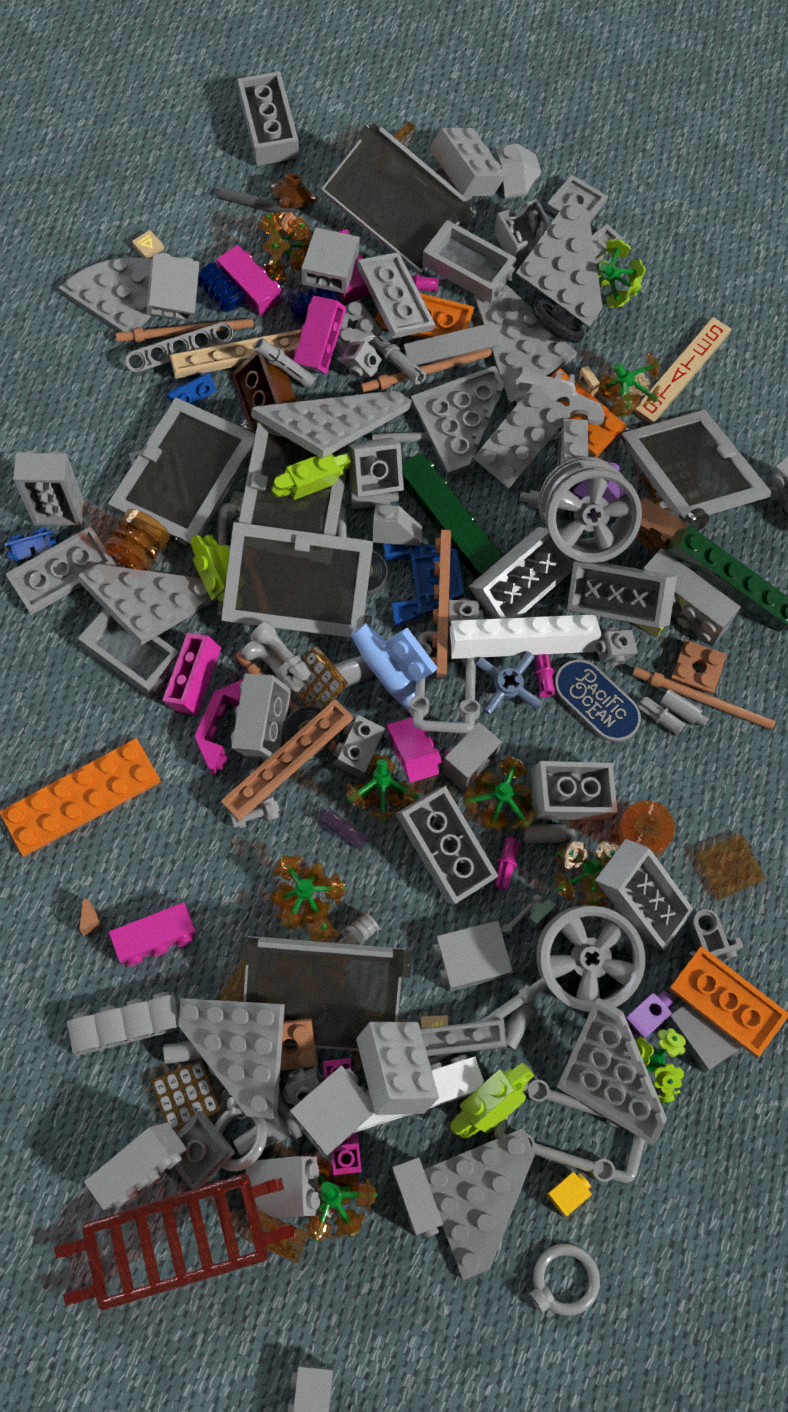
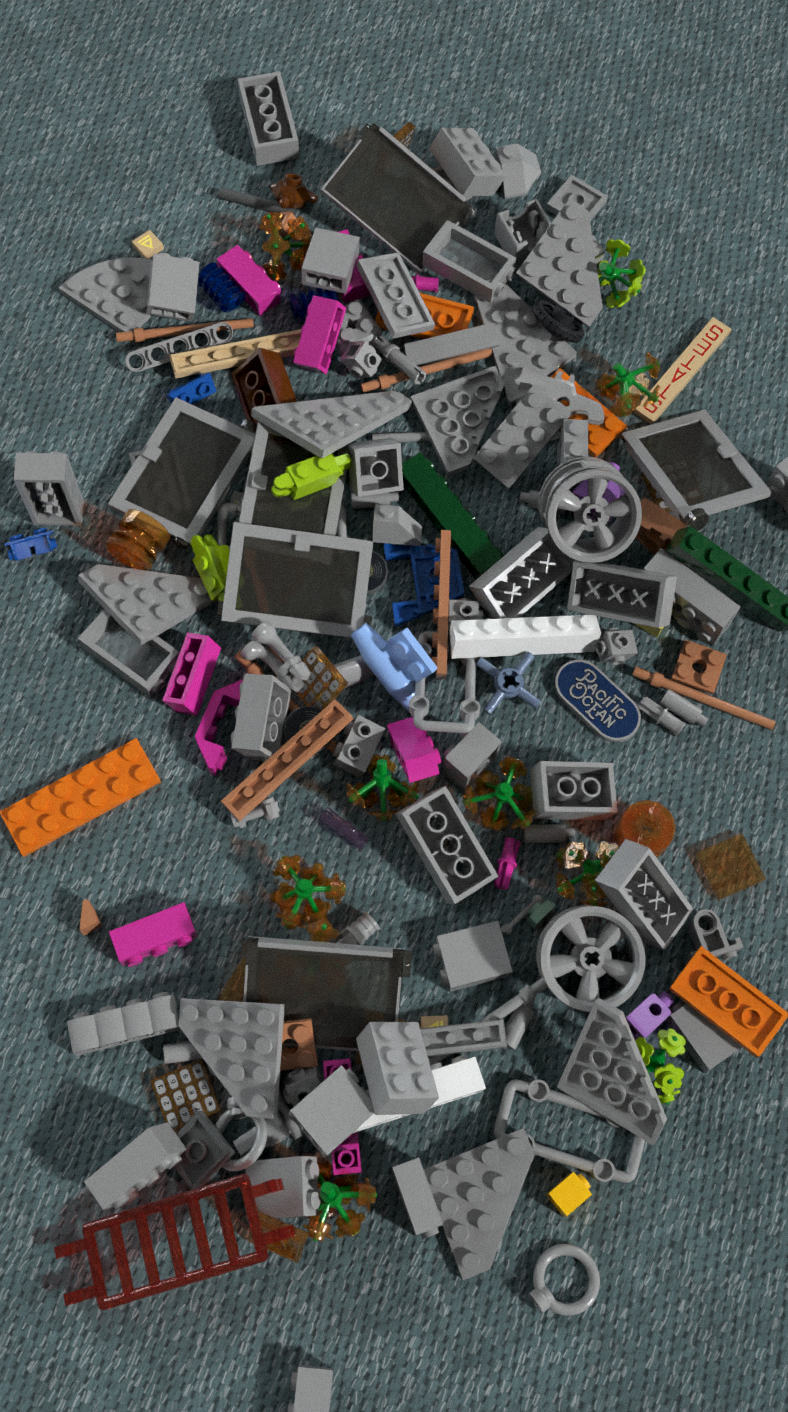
light grey plate [6,526,116,615] -> none
light grey pin [254,337,315,388] -> none
lime hinge [450,1063,534,1139] -> none
dark pink axle [534,654,555,698] -> none
tan tile [578,365,600,396] -> none
light grey plate [593,224,623,255] -> none

